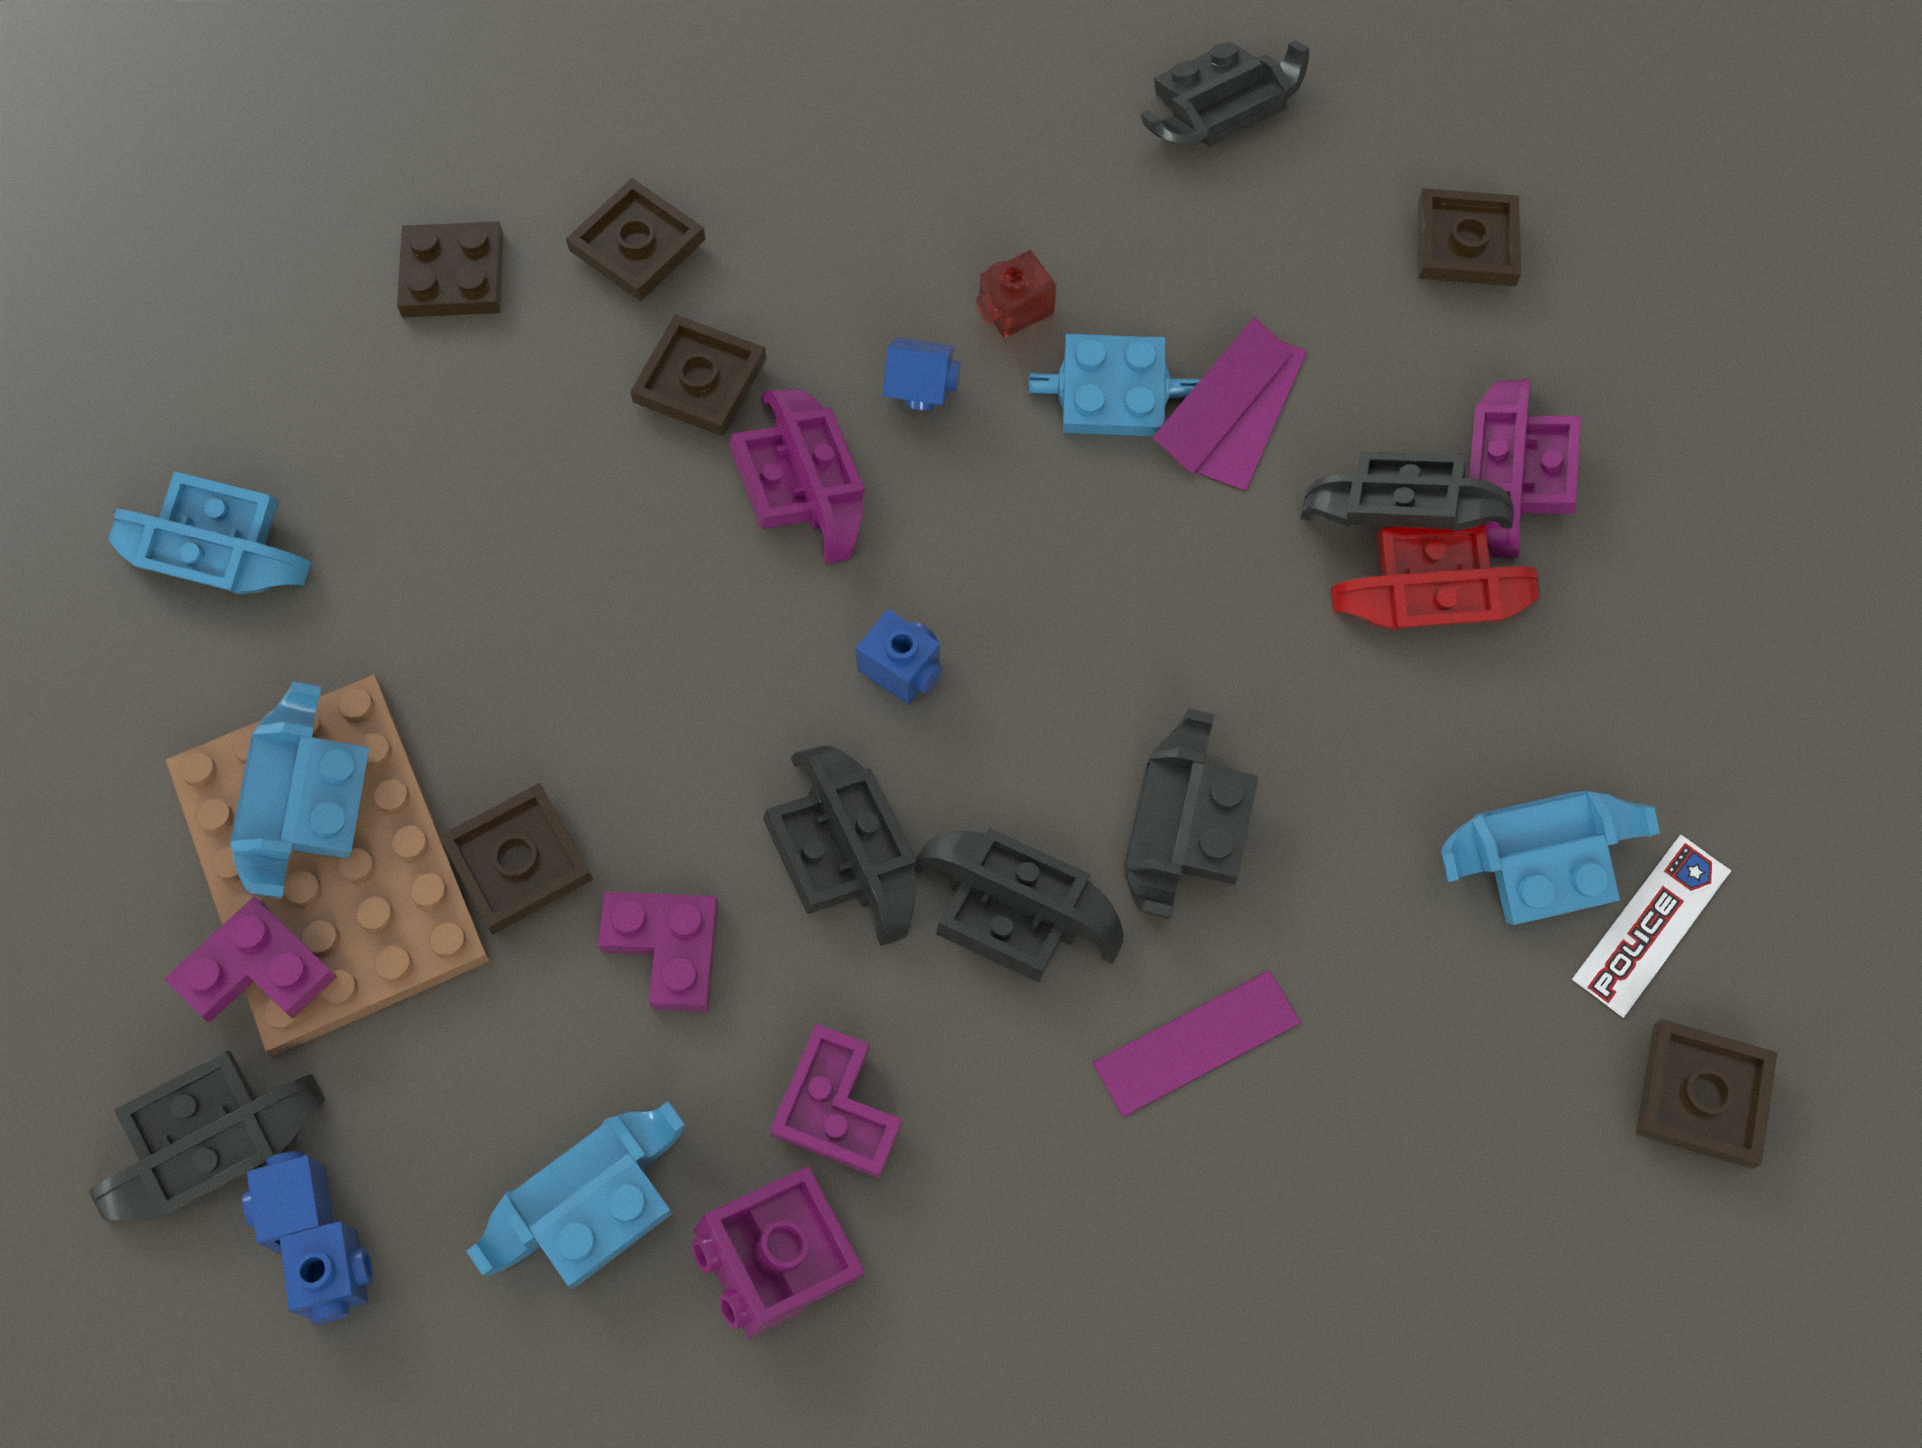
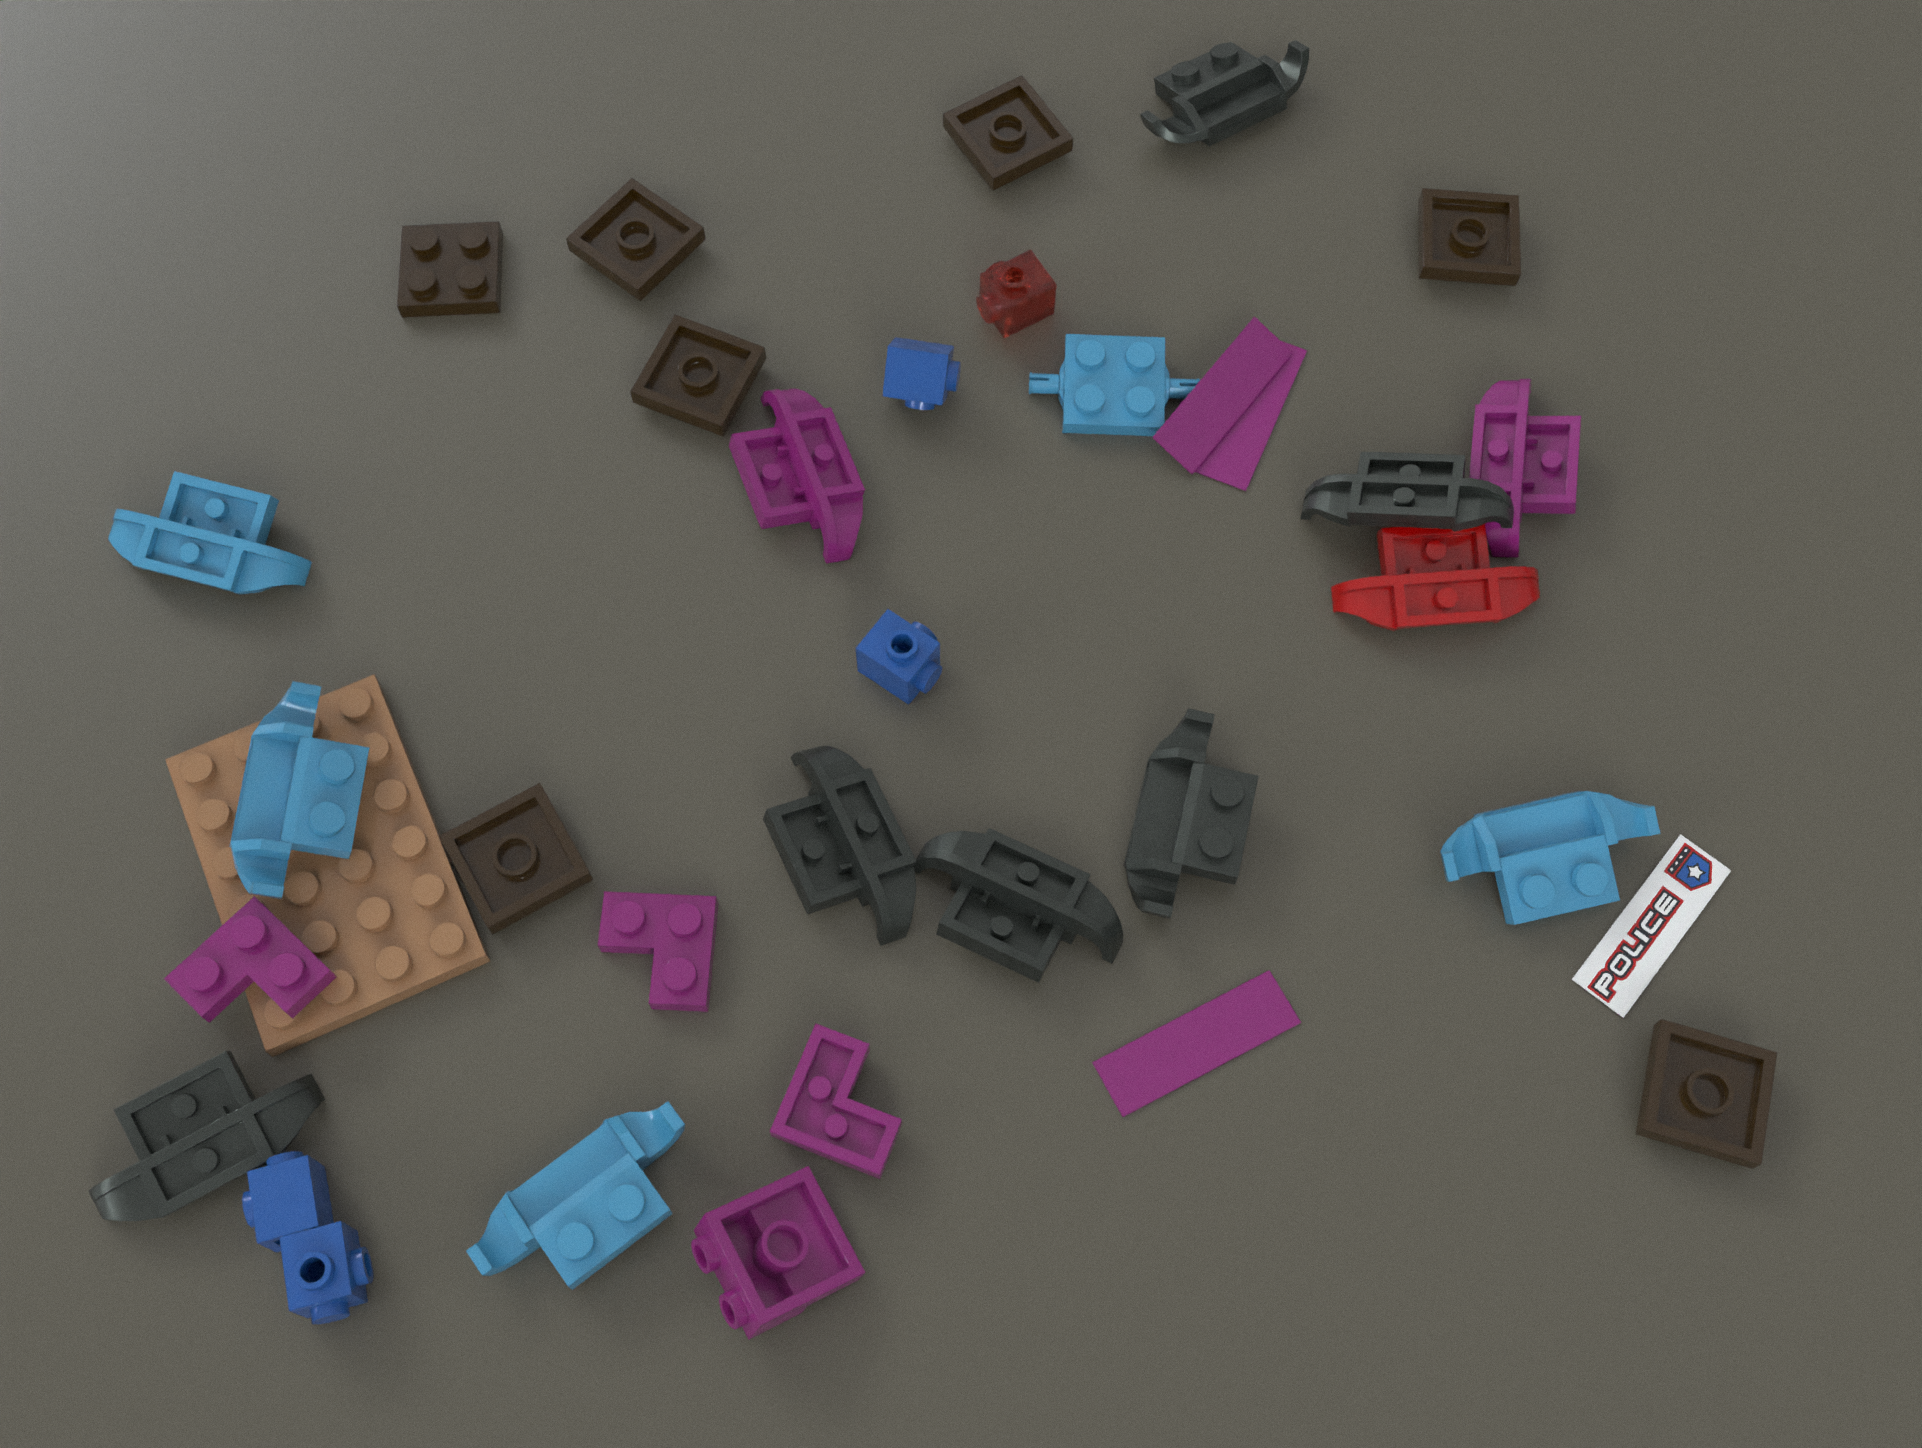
none -> dark brown plate [943,75,1073,191]

